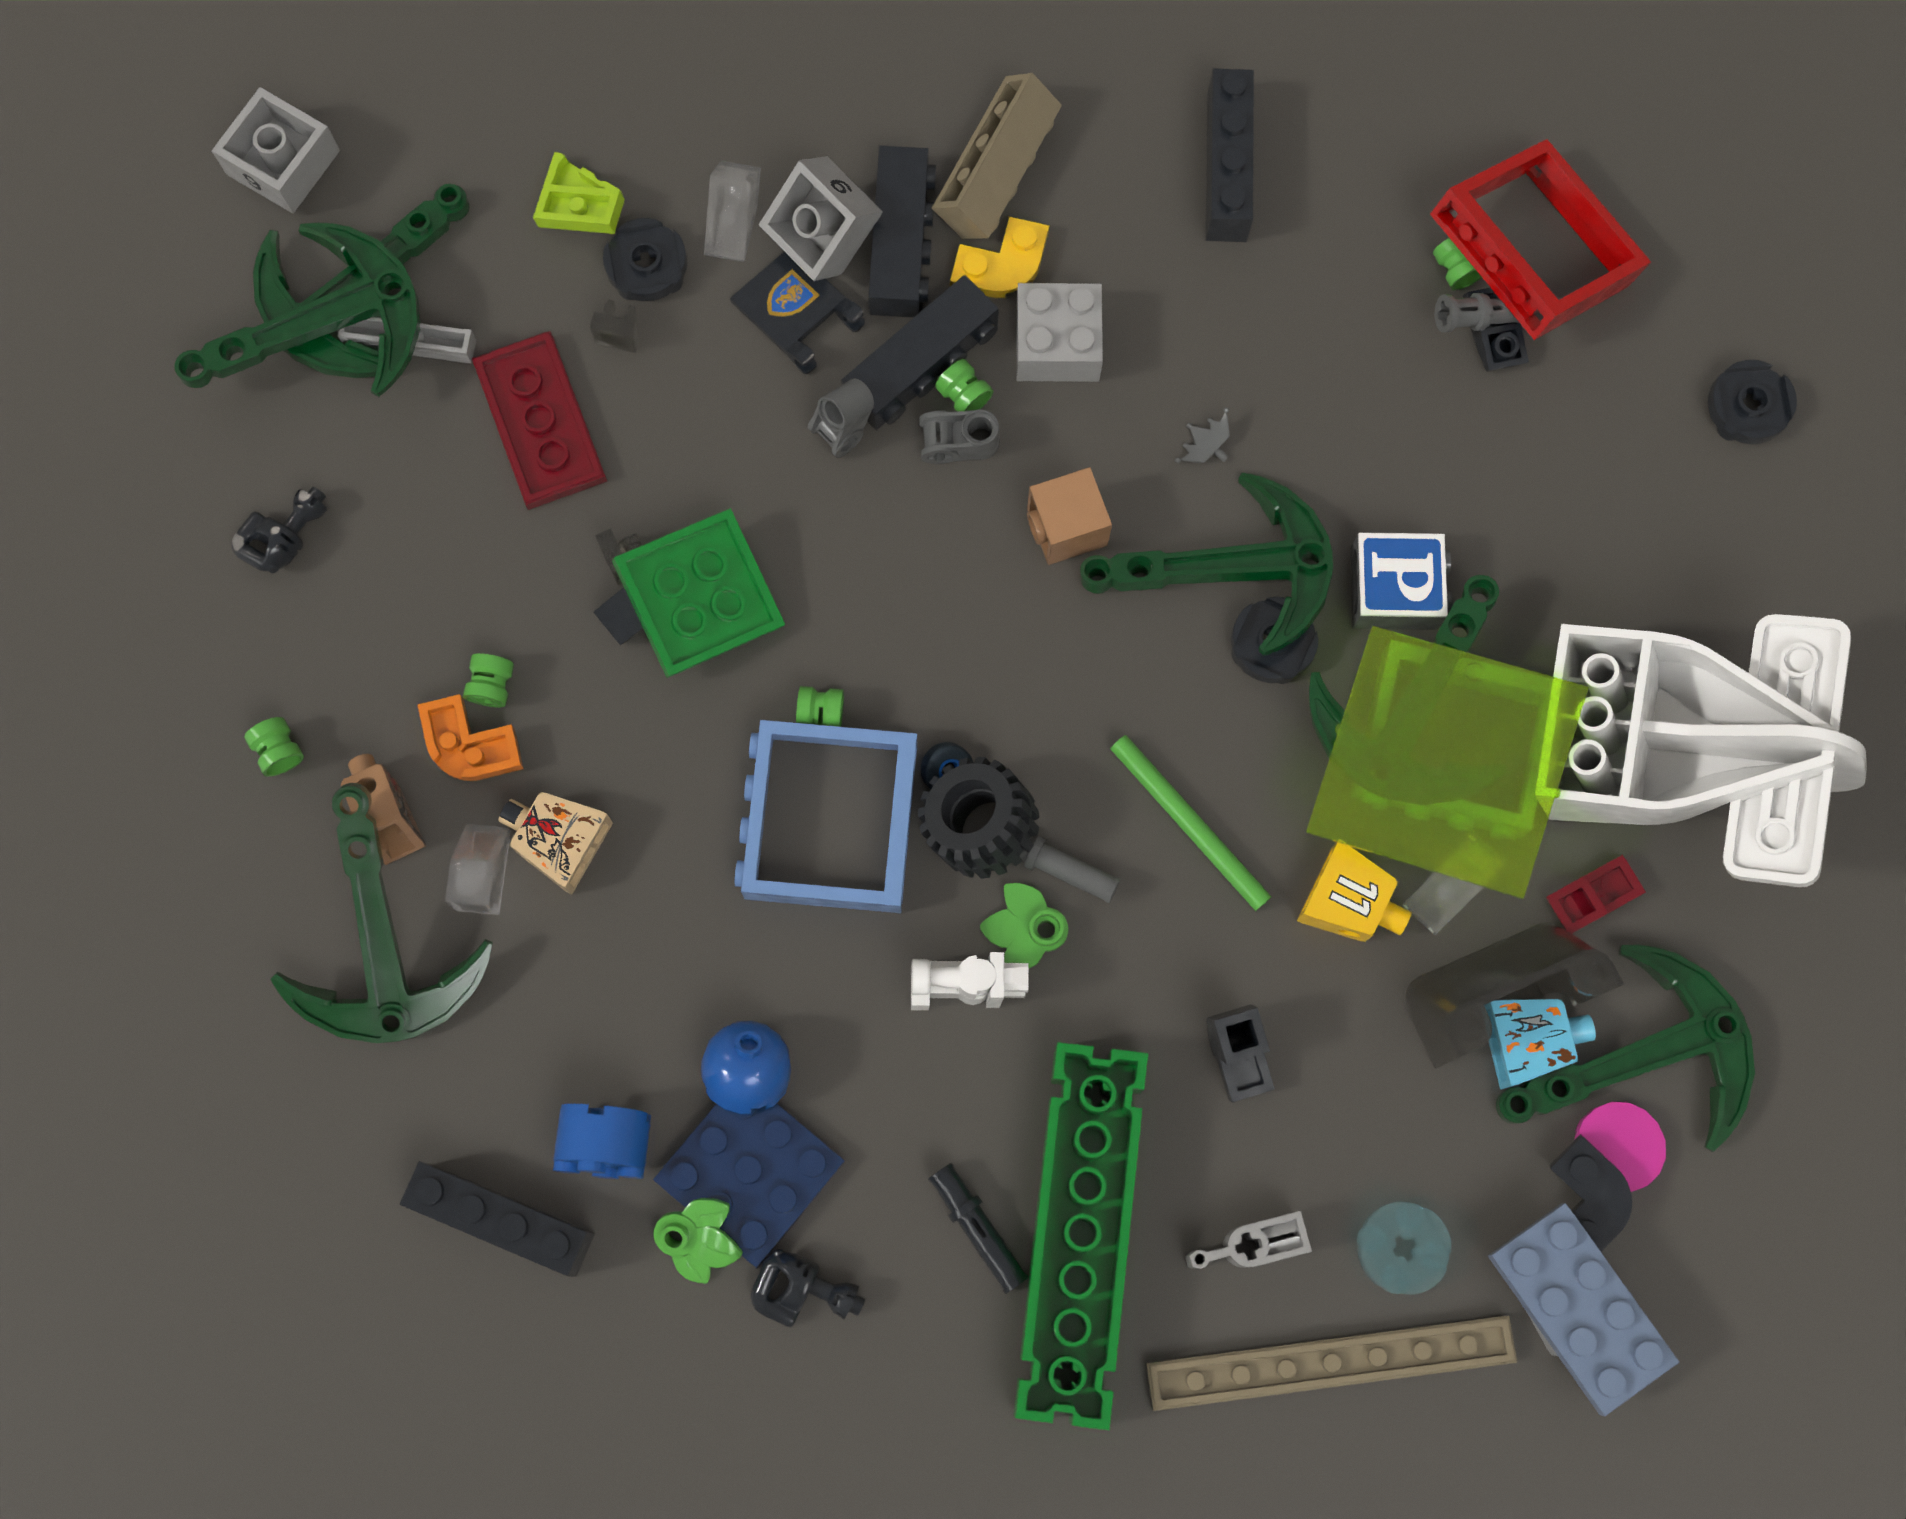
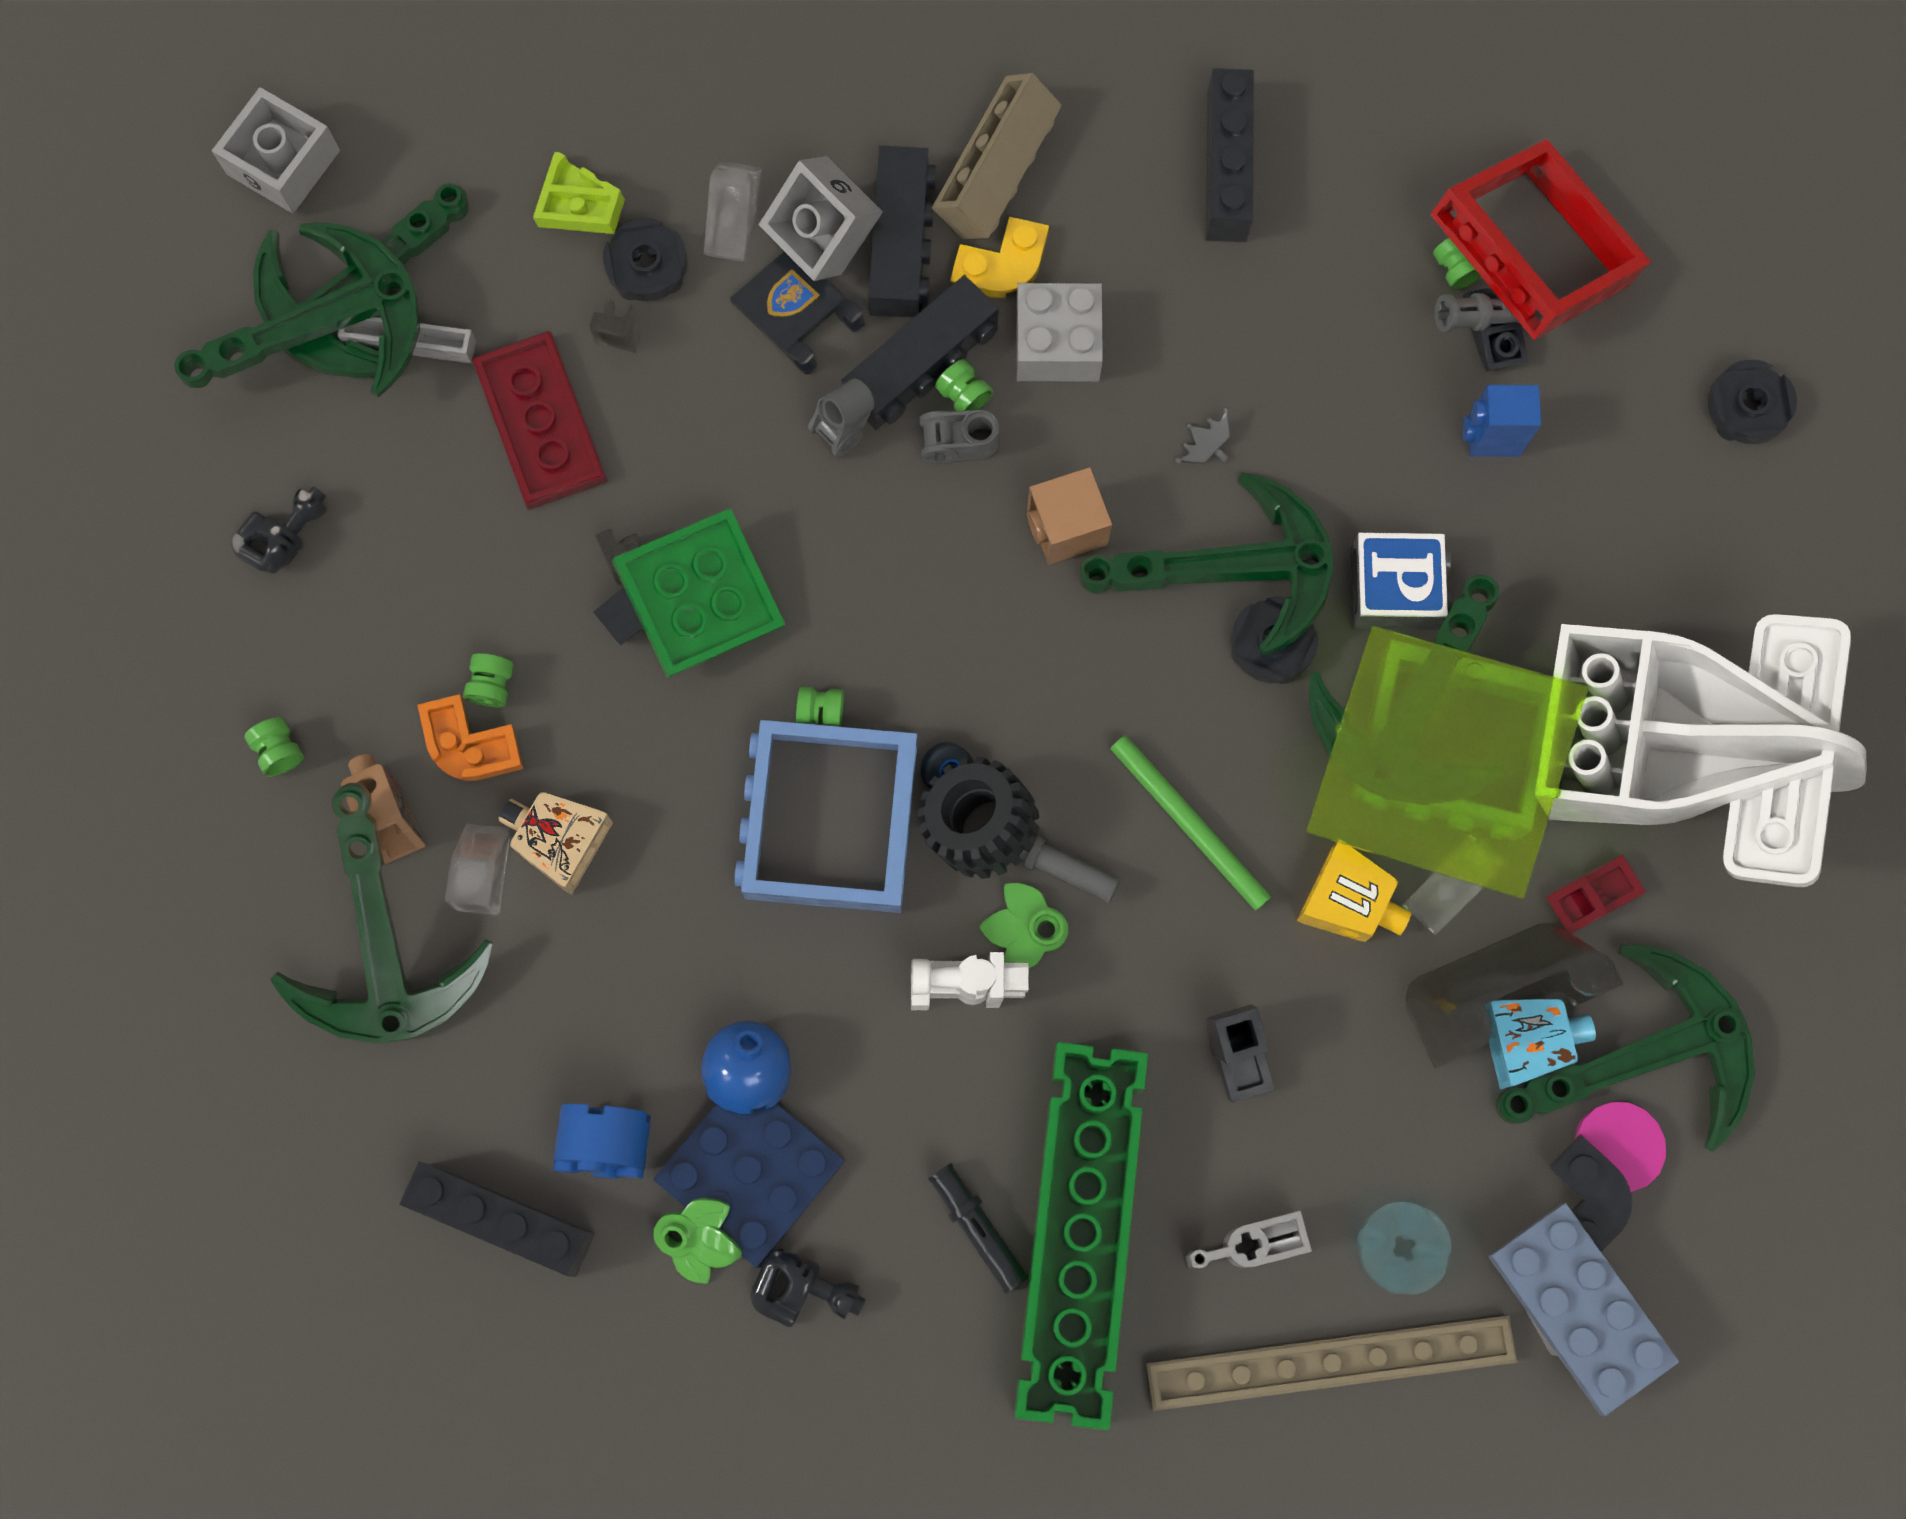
none -> blue brick [1462,385,1541,457]

